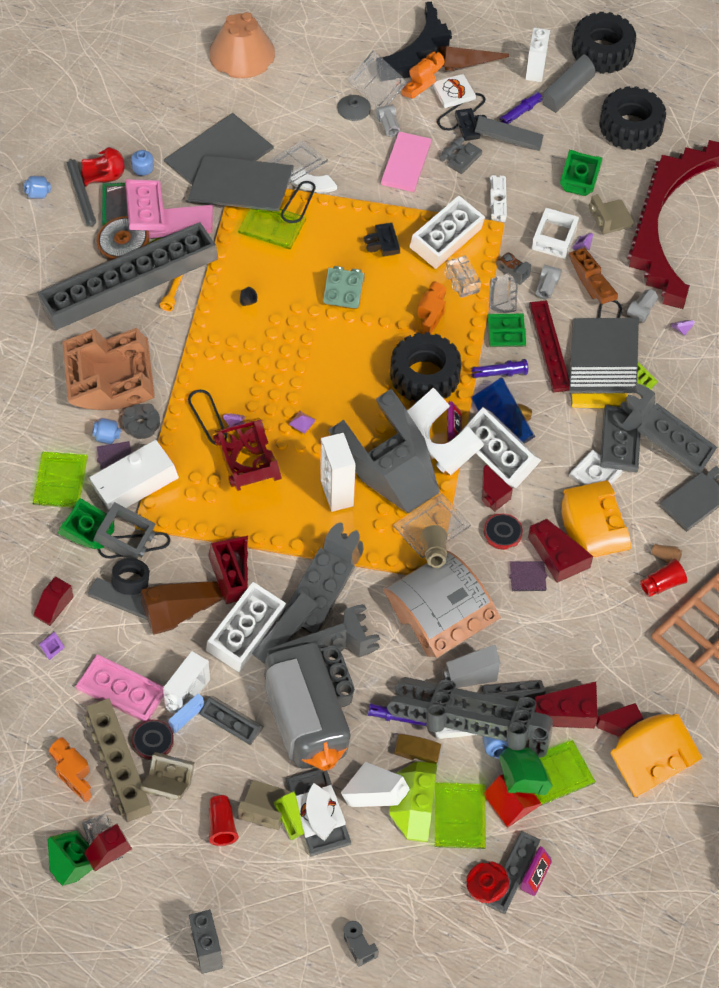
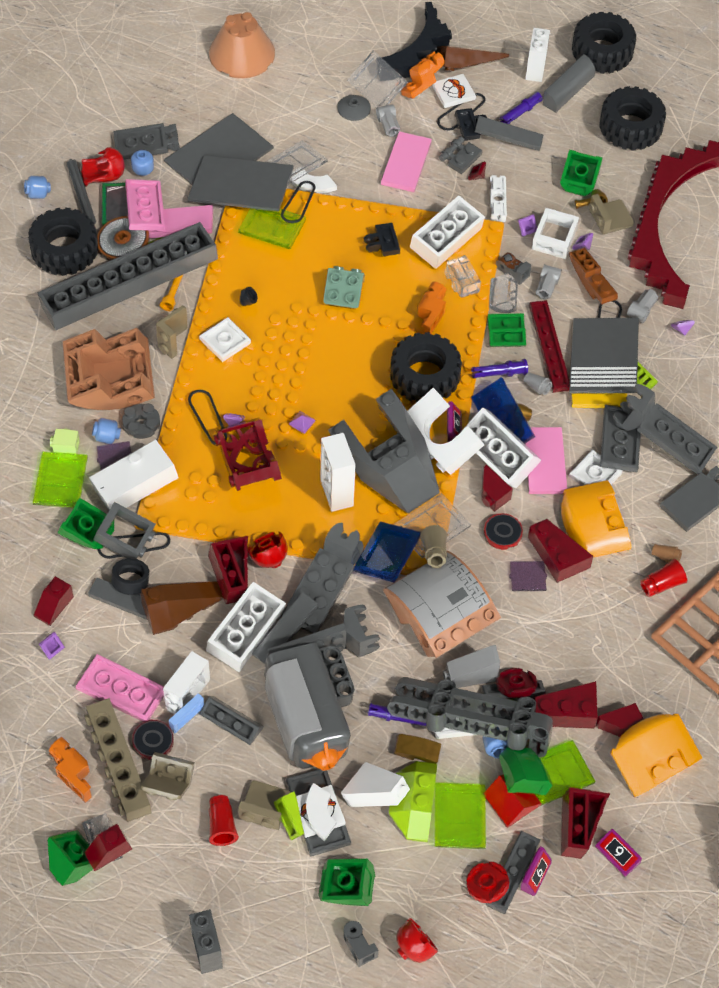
none -> black tyre [28,207,98,276]
none -> yellowish green brick [50,428,80,457]
none -> dark grey tile [113,123,180,160]
none -> dark tan bracket [156,305,187,359]
none -> white tile [199,317,251,362]
none -> red cylinder [248,531,288,568]
none -> green slope [318,858,376,906]
none -> clear blue piece [353,521,421,583]
none -> red cylinder [396,918,438,963]
none -> dark red slope [468,161,486,181]
none -> dark red tile [496,668,537,698]
none -> medium lavender slope [518,214,537,236]
none -> light grey cone [524,372,552,395]
none -> bright pink tile [524,427,567,494]
none -> dark red wedge [561,787,610,859]
none -> pearl gold bar [574,189,608,209]
none -> slope [595,829,642,877]

